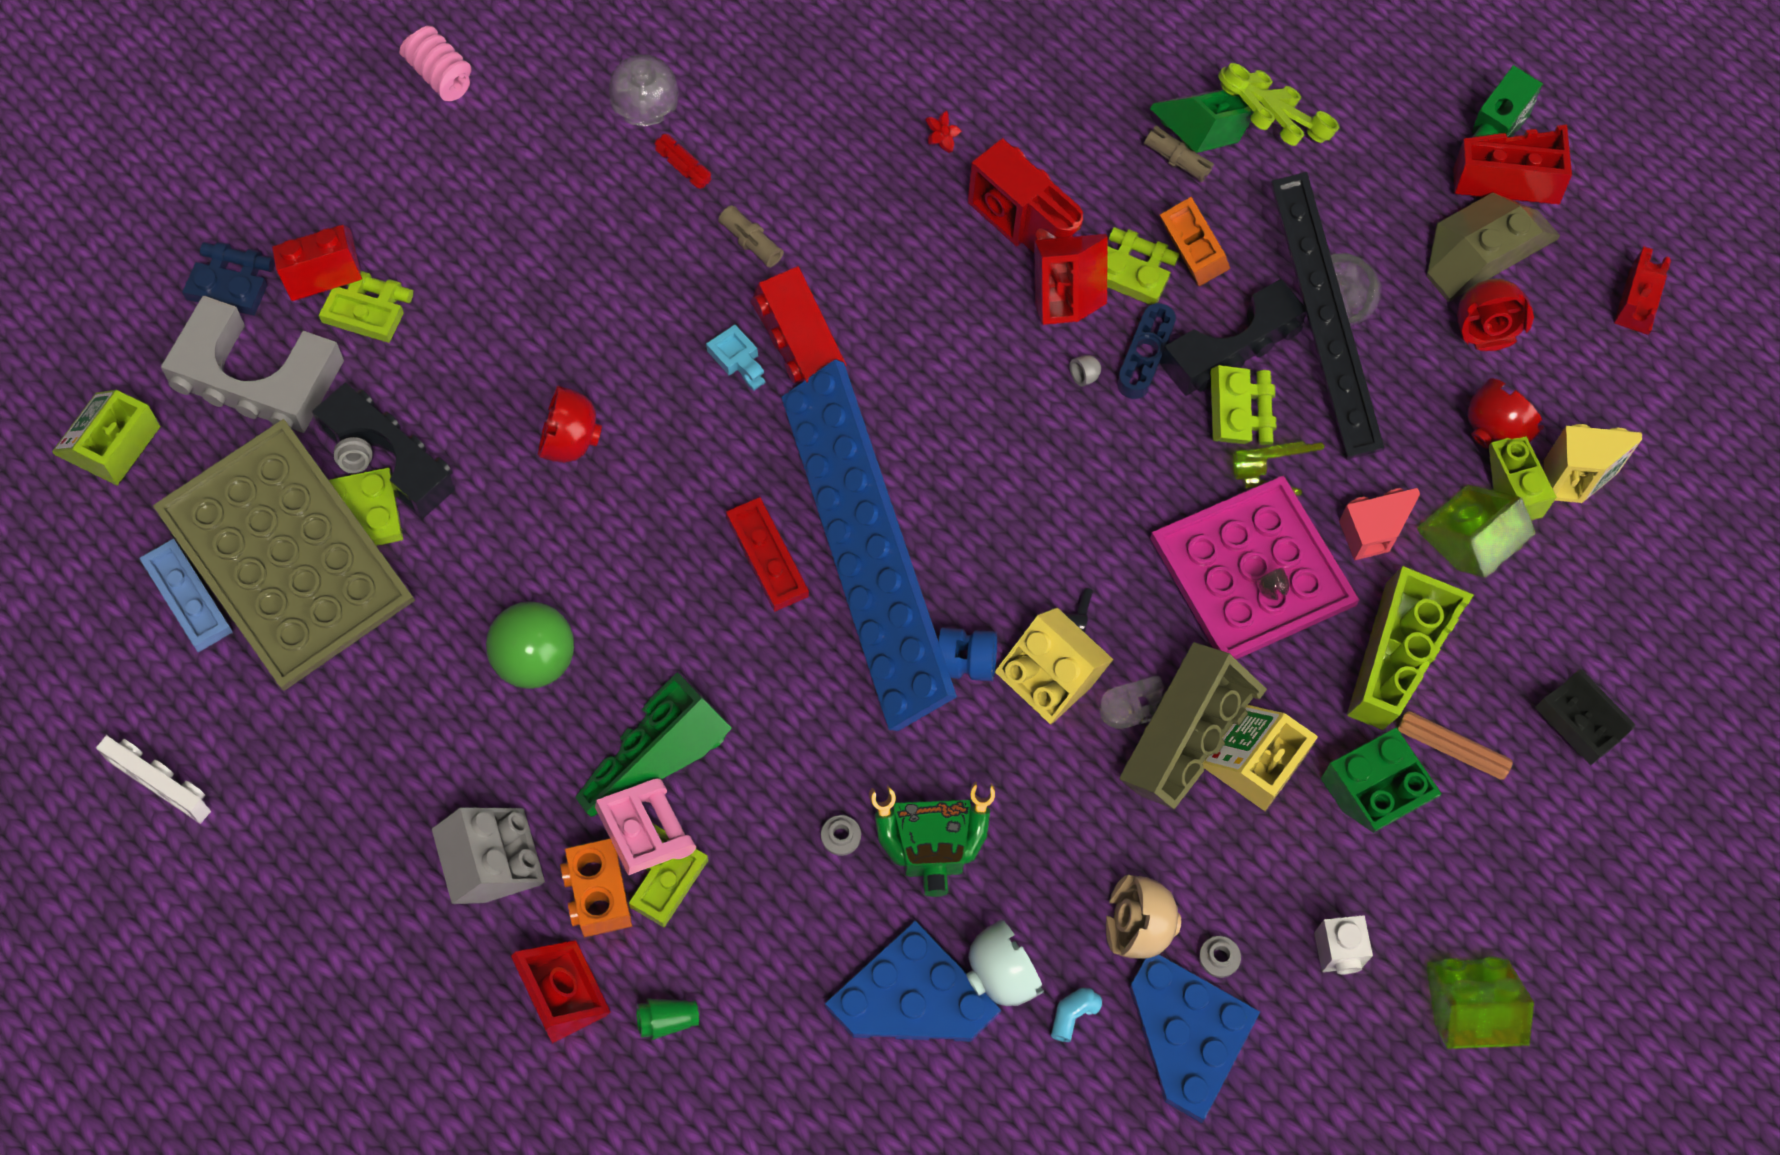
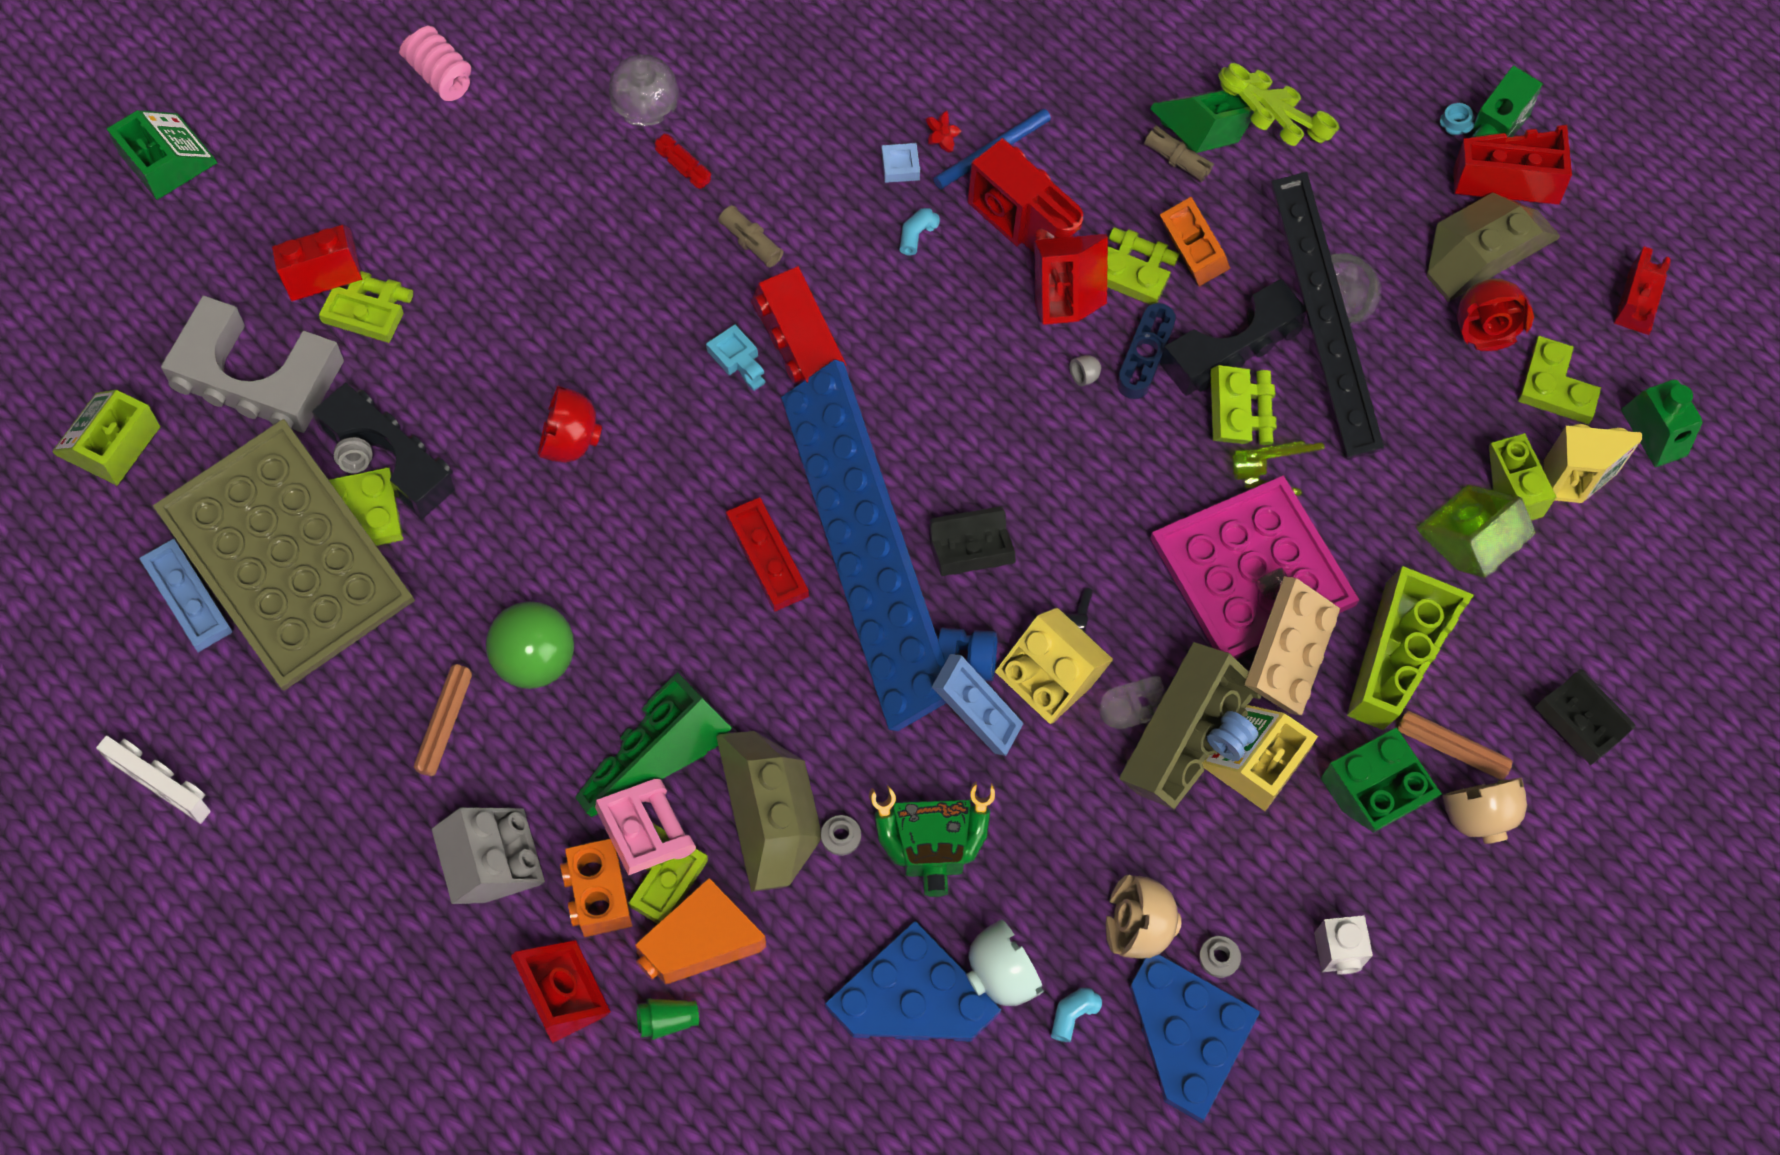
dark blue plate [182,242,275,316] -> none
coral slope [1339,488,1420,561] -> none
clear neon green slope [1427,957,1534,1049] -> none
red cylinder [1468,378,1544,449] -> none
none -> green slope [107,110,217,200]
none -> nougat axle [414,664,472,776]
none -> orange slope [635,878,766,985]
none -> olive wedge [716,731,821,892]
none -> light blue plate [881,143,920,183]
none -> medium azure arm [900,208,940,256]
none -> pearl dark grey bracket [930,506,1016,576]
none -> medium blue plate [932,654,1024,756]
none -> blue bar [934,109,1051,189]
none -> medium blue wheel [1207,711,1258,761]
none -> tan plate [1245,576,1340,716]
none -> medium azure plate [1440,103,1475,135]
none -> tan cylinder [1442,778,1527,844]
none -> lime plate [1518,336,1601,425]
none -> green torso [1621,379,1702,468]

